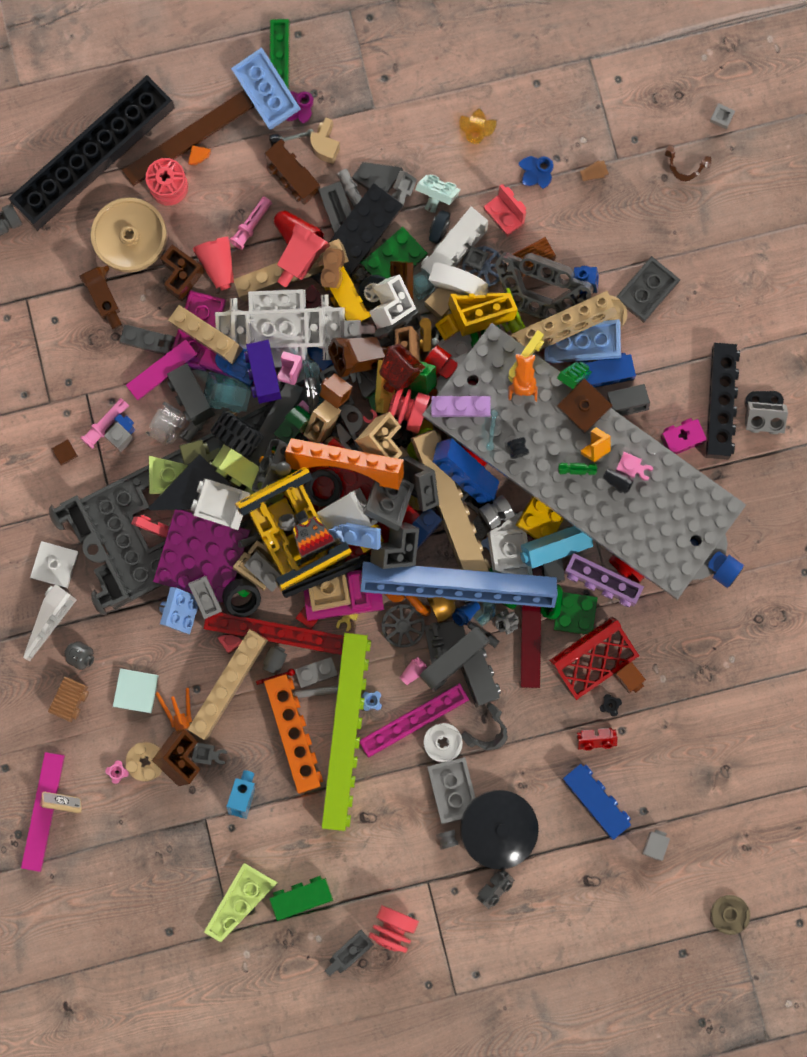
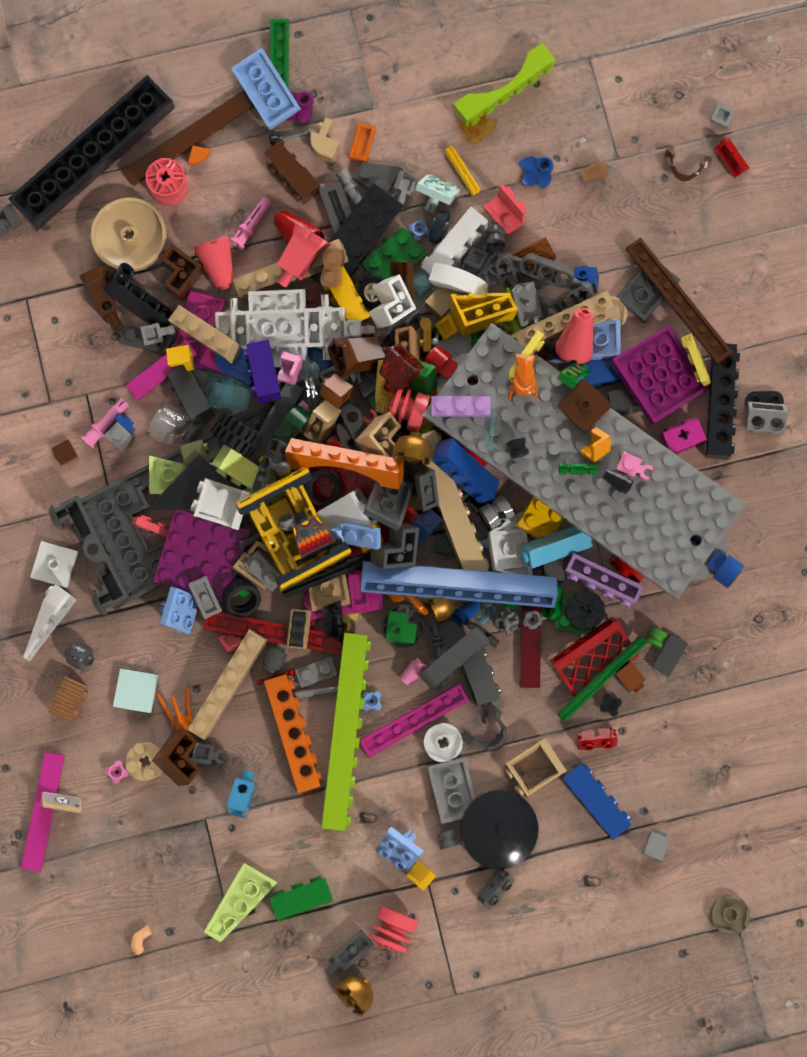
none -> black beam [105,263,173,328]
none -> light nougat arm [130,925,153,955]
none -> light grey plate [140,323,175,346]
none -> yellow panel [166,345,194,371]
none -> tile [287,609,311,650]
none -> black hinge [323,600,344,641]
none -> pearl gold cylinder [335,976,373,1016]
none -> orange tile [349,123,376,163]
none -> light blue plate [375,827,423,874]
none -> green brick [386,611,417,644]
none -> pearl gold cylinder [392,432,432,465]
none -> yellow panel [406,861,436,891]
none -> light blue plate [408,219,430,241]
none -> dark green tile [434,533,453,556]
none -> yellow axle [445,146,480,196]
none -> lime arch [452,43,556,128]
none -> dark grey wheel [487,225,506,251]
none -> tan window [504,738,566,797]
none -> light grey hinge [512,281,543,327]
none -> light grey plate [523,611,542,630]
none -> clear smoke plate [540,339,558,361]
none -> coral cone [555,308,594,364]
none -> green axle [557,636,647,722]
none -> black plate [566,591,605,630]
none -> magenta plate [609,325,710,425]
none -> reddish brown tile [625,238,733,365]
none -> bright green wheel [645,626,667,649]
none -> dark grey tile [652,634,688,677]
none -> light yellow hinge [681,333,711,386]
none -> red hinge [714,138,750,178]

